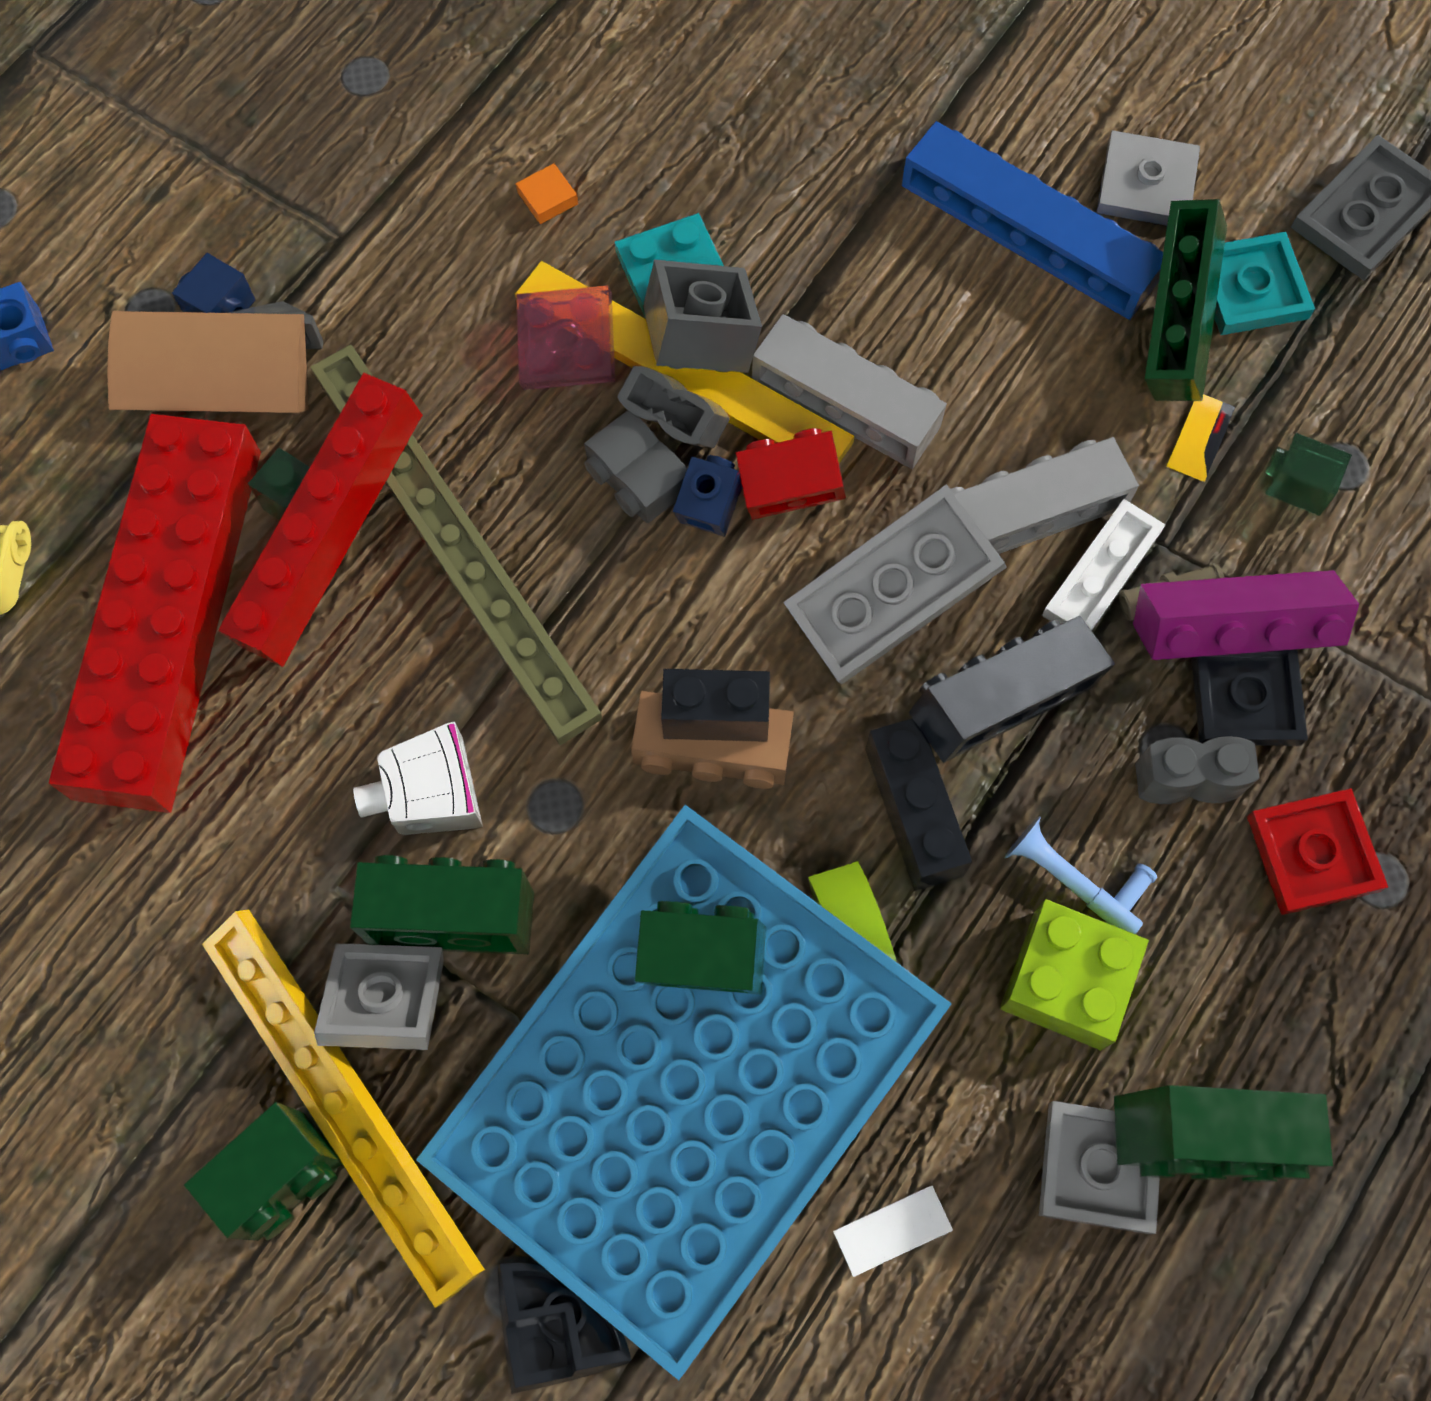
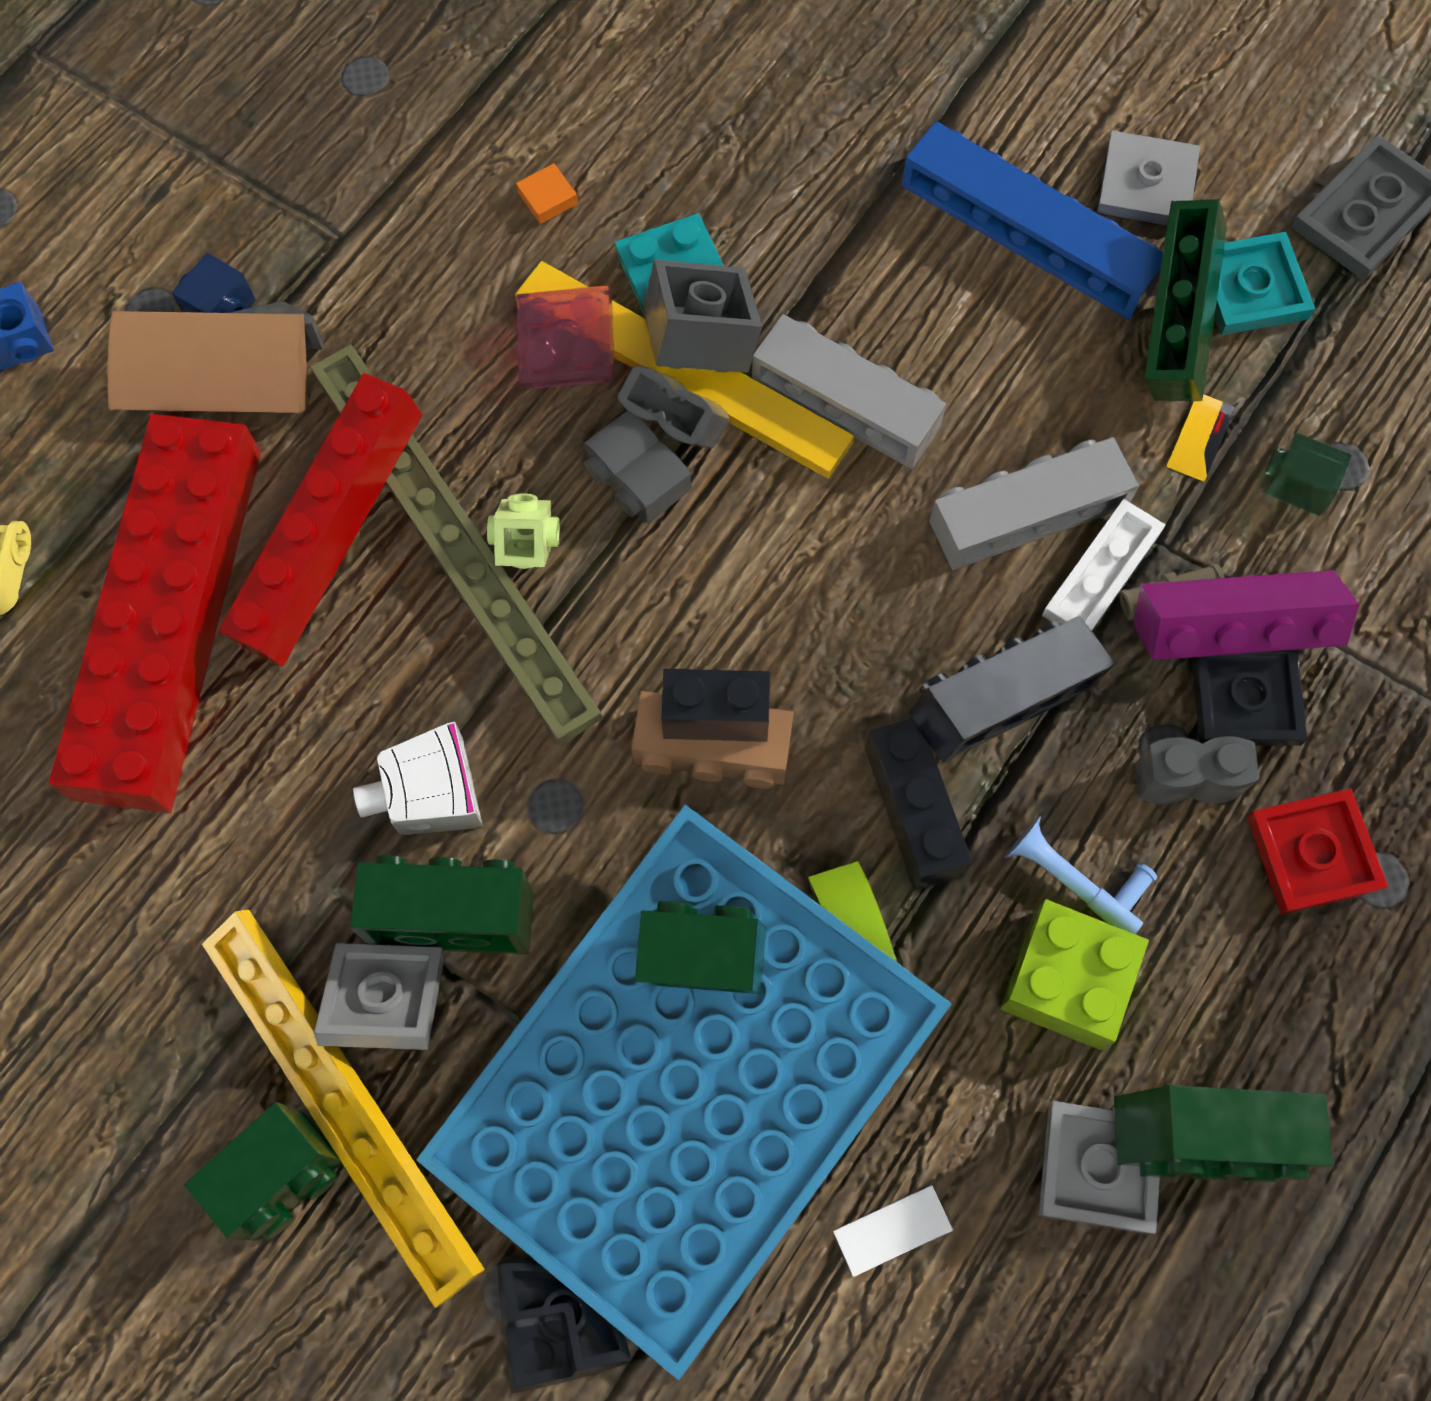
clear green brick [248,448,310,520] -> none
dark blue brick [673,455,742,537] -> none
red brick [736,428,846,520] -> none
light grey plate [783,484,1007,684] -> none
none -> yellowish green brick [487,494,560,569]

